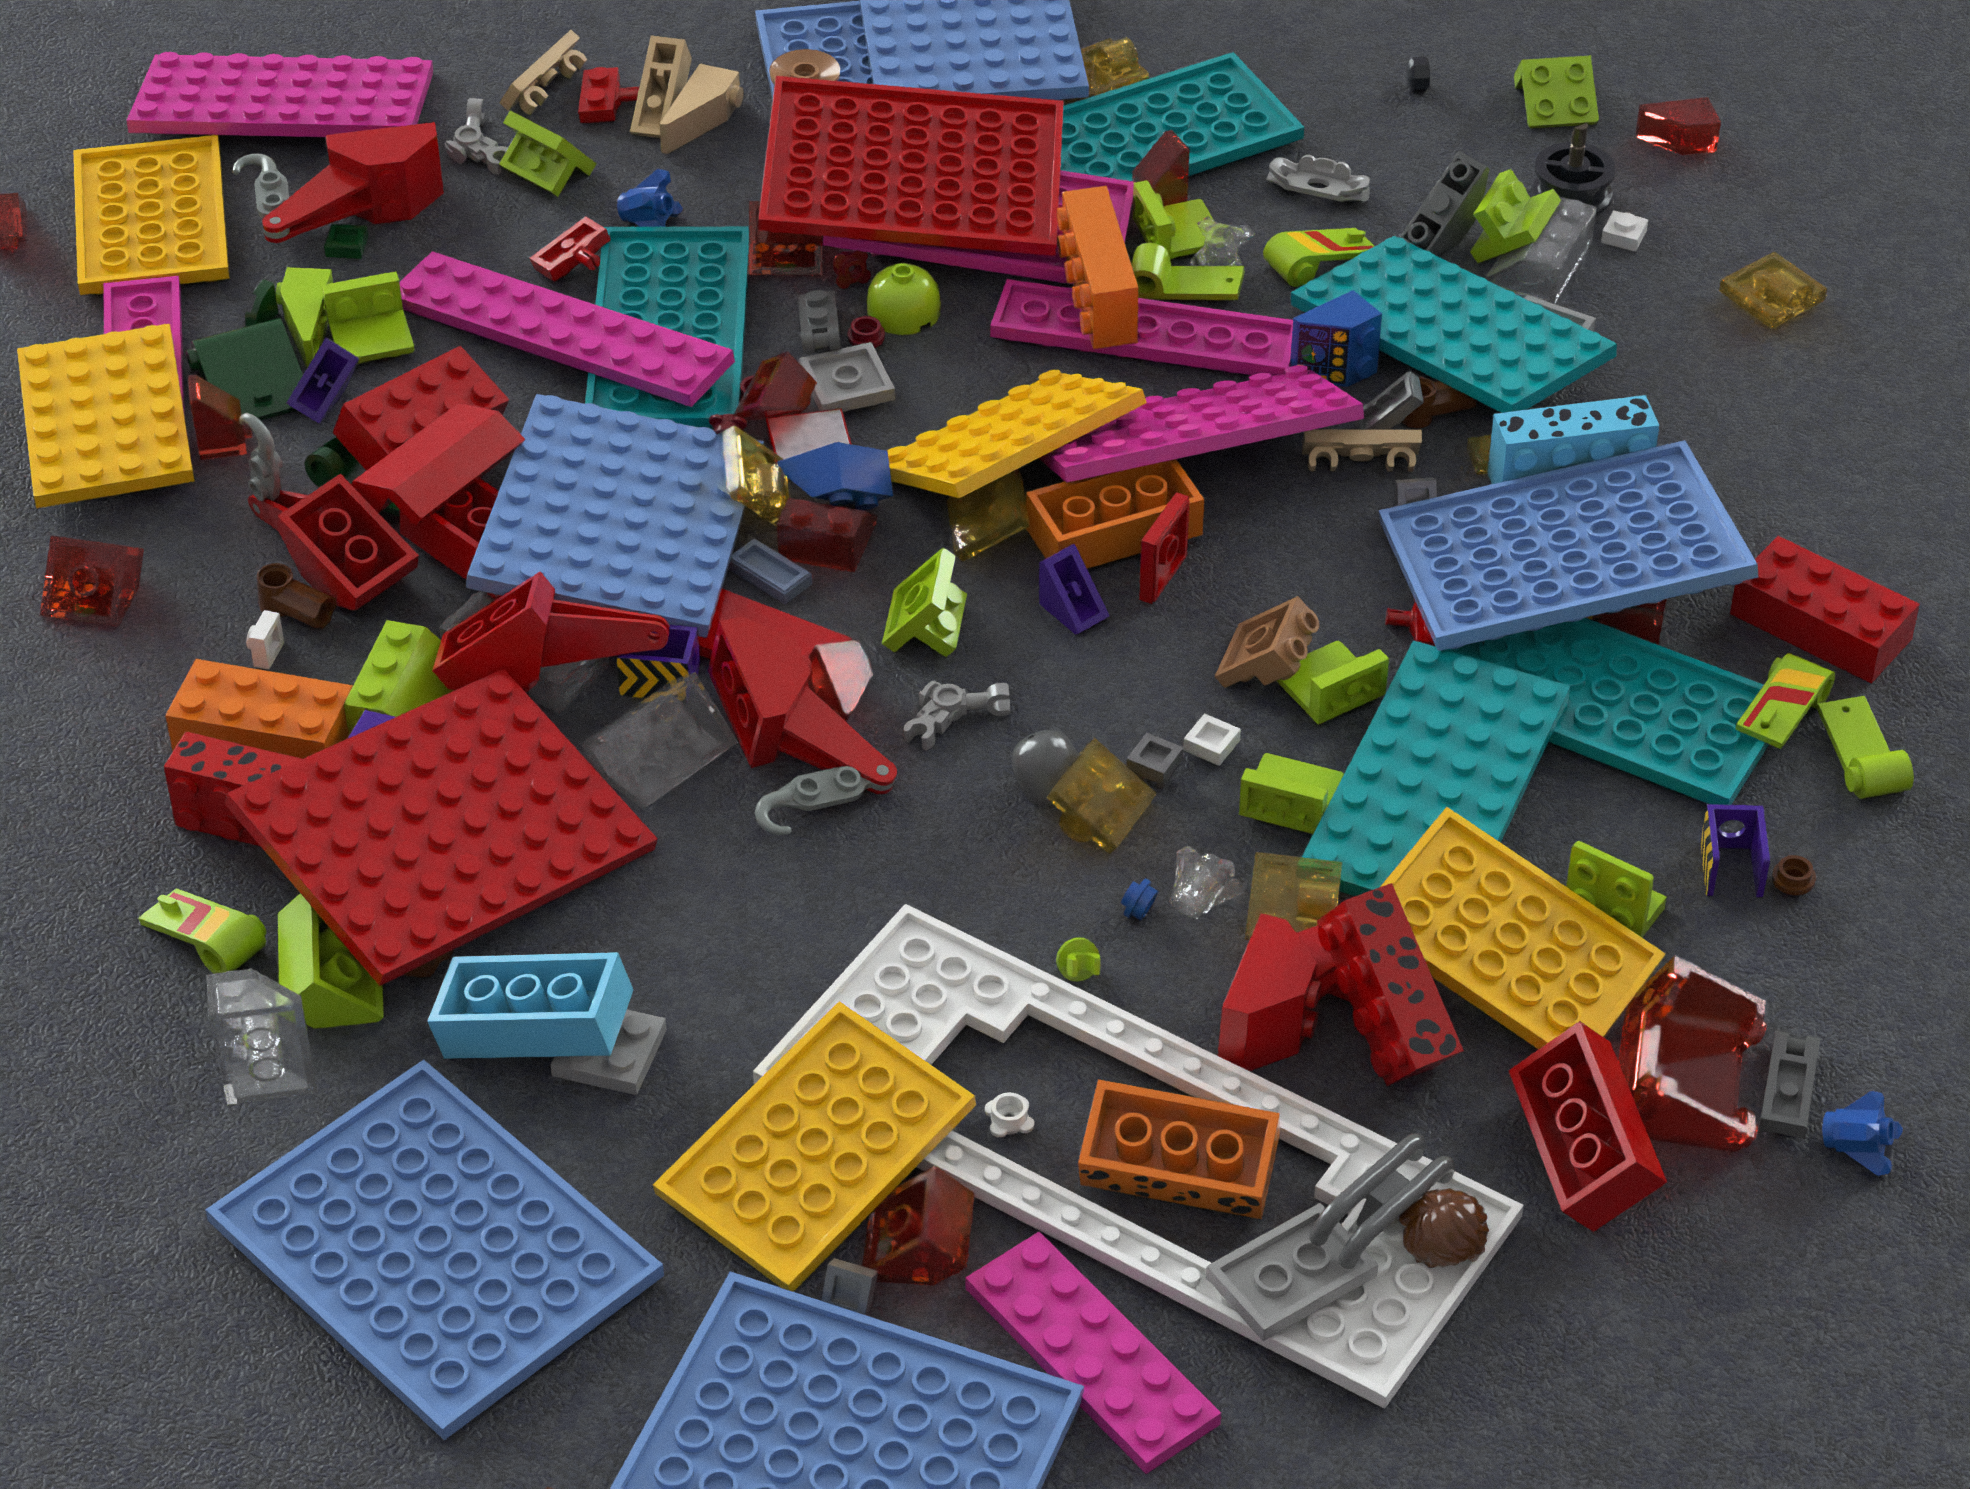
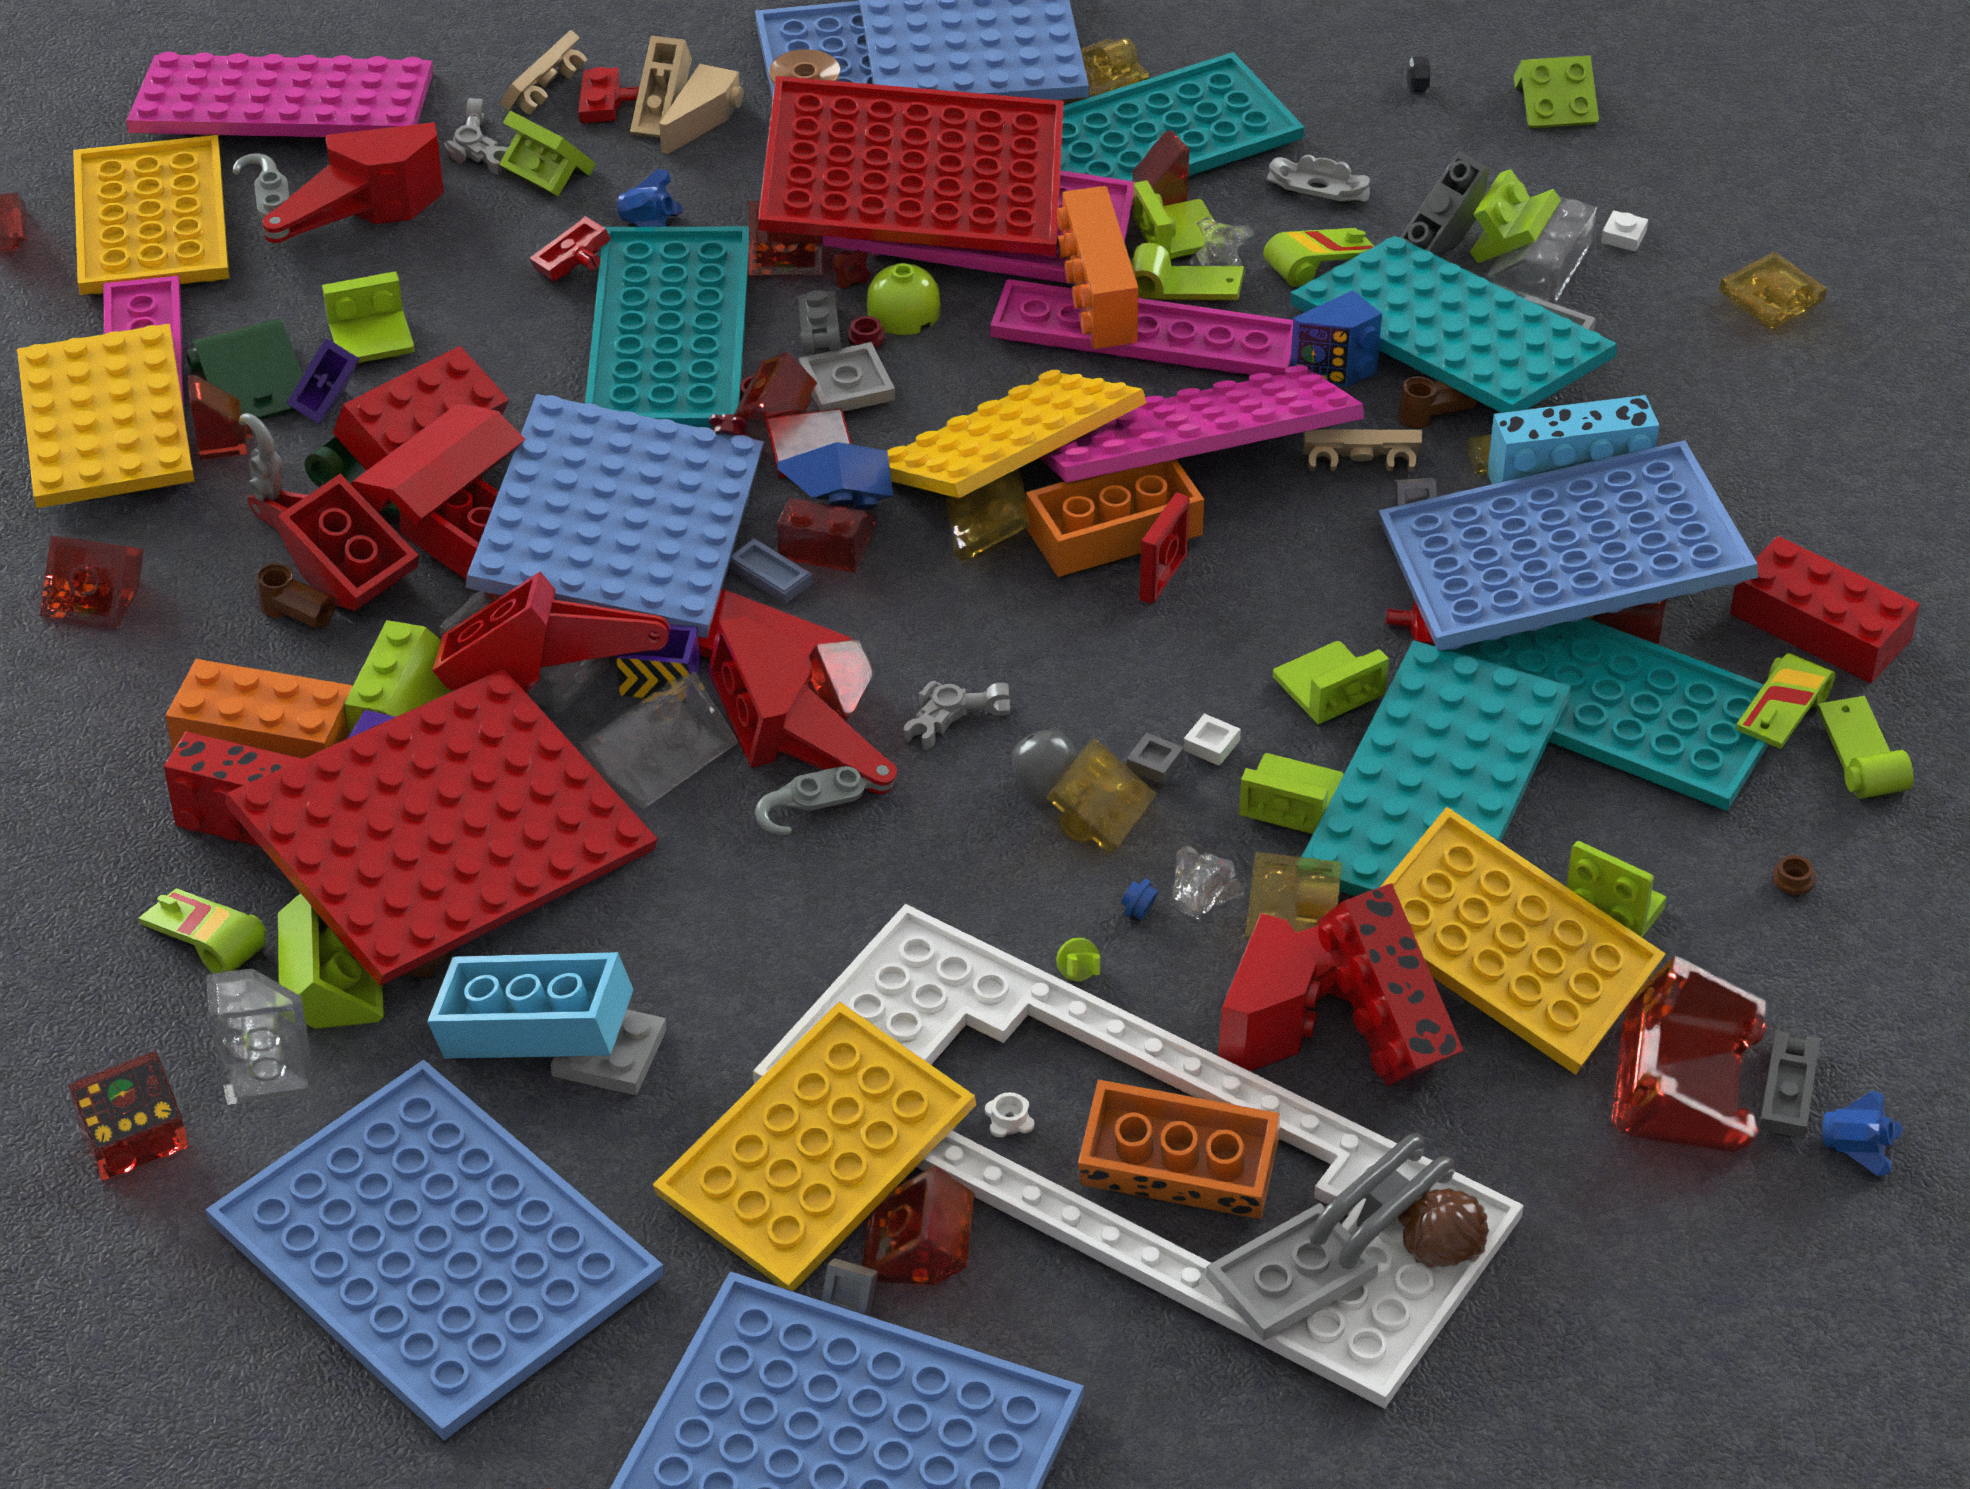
dark green tile [245,279,279,327] -> none
white plate [246,610,284,670] -> none
lime slope [276,267,333,368] -> none
dark green tile [324,224,368,259] -> none
dark pink plate [399,251,735,407] -> none
clear yellow plate [722,425,792,528] -> none
lime bracket [882,547,967,657] -> none
dark pink plate [965,1232,1221,1474] -> none
dark purple slope [1039,544,1110,635] -> none
medium nougat plate [1214,596,1319,688] -> none
dark grey plate [1354,371,1424,430] -> none
red brick [1508,1021,1667,1232] -> none
black wheel [1532,123,1616,221] -> none
clear red slope [1636,97,1721,155] -> none
dark purple piece [1700,804,1770,897] -> none
none -> slope [68,1051,188,1181]

